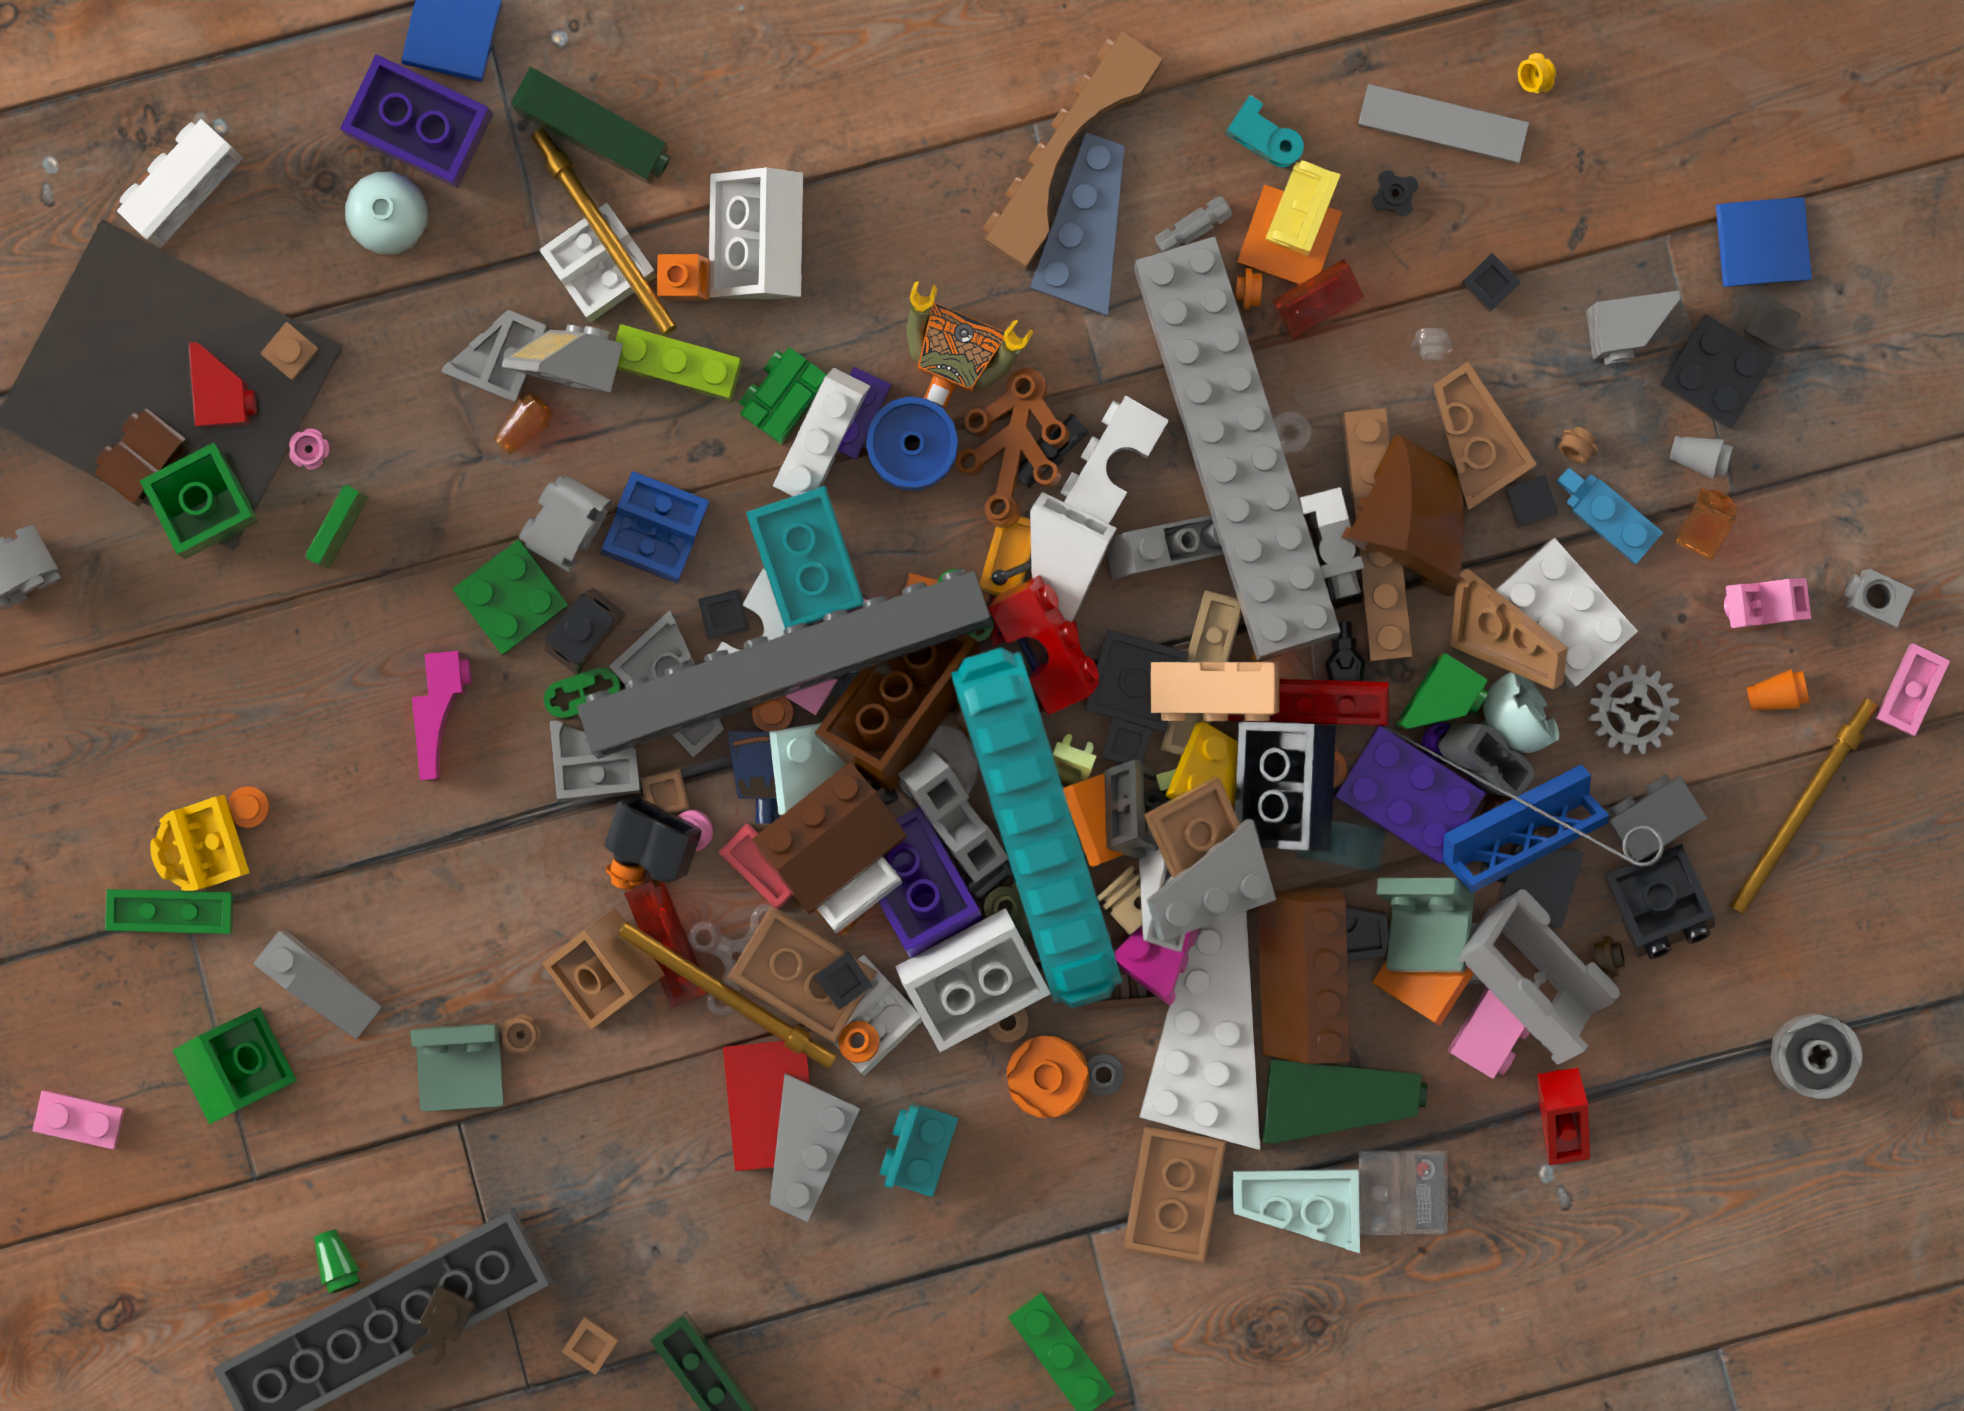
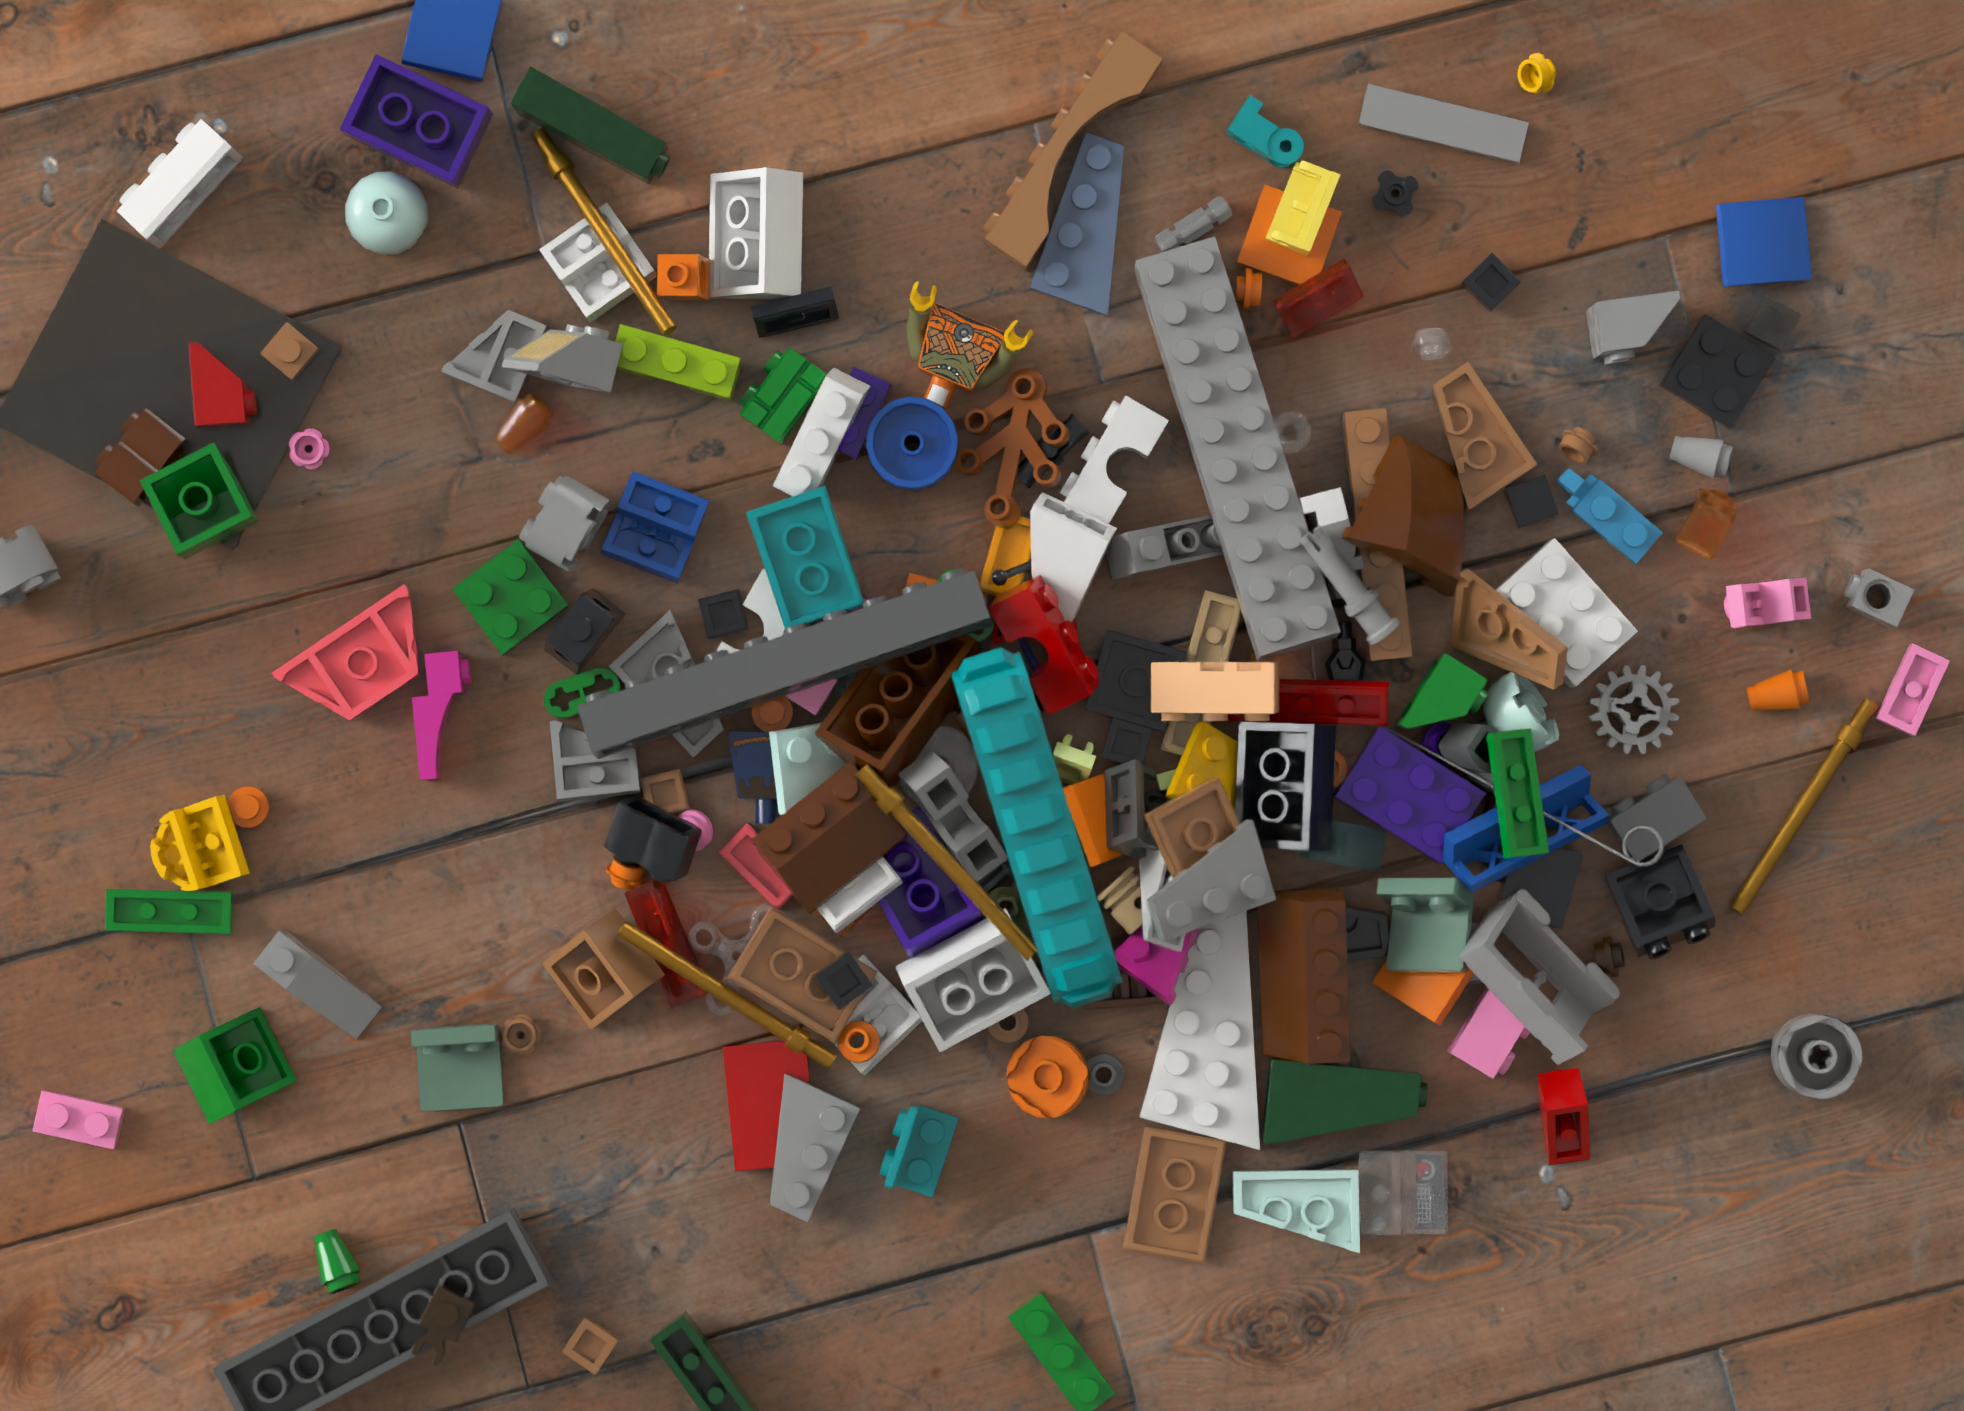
green tile [305,485,369,569] -> none
none -> coral wing [271,584,420,721]
none -> black tile [751,287,839,338]
none -> pearl gold bar [856,764,1038,961]
none -> light grey pin [1299,526,1400,645]
none -> green plate [1486,728,1549,859]

